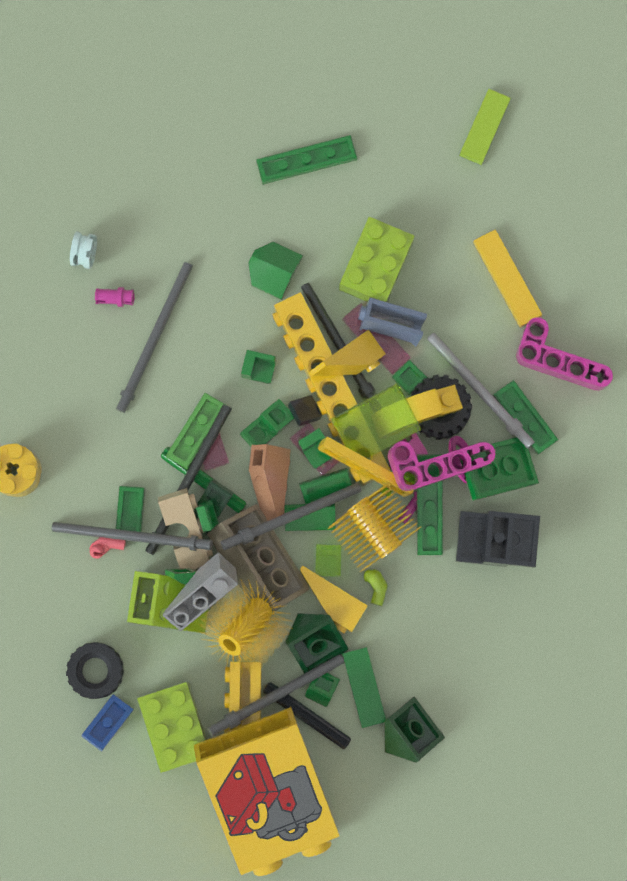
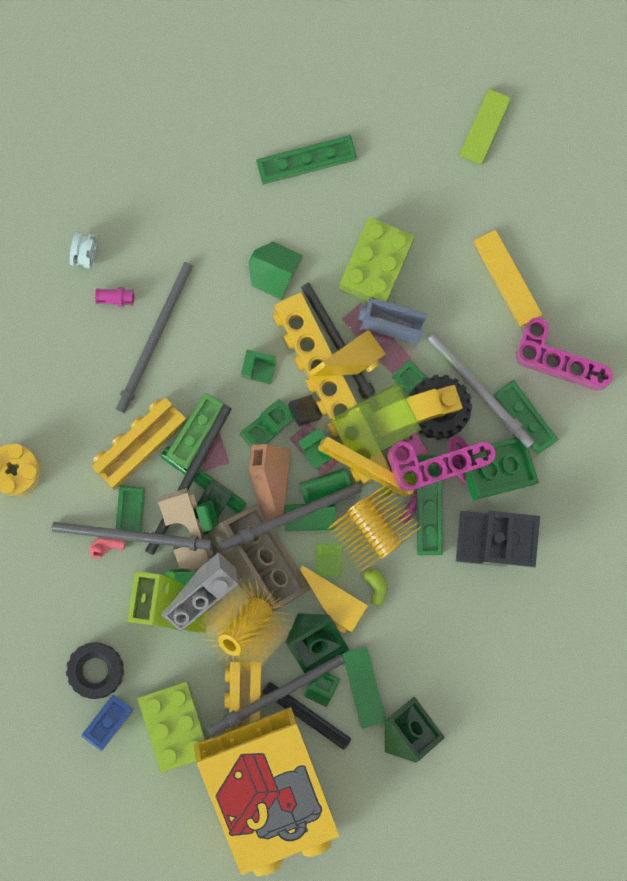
none -> yellow brick [92,397,187,491]

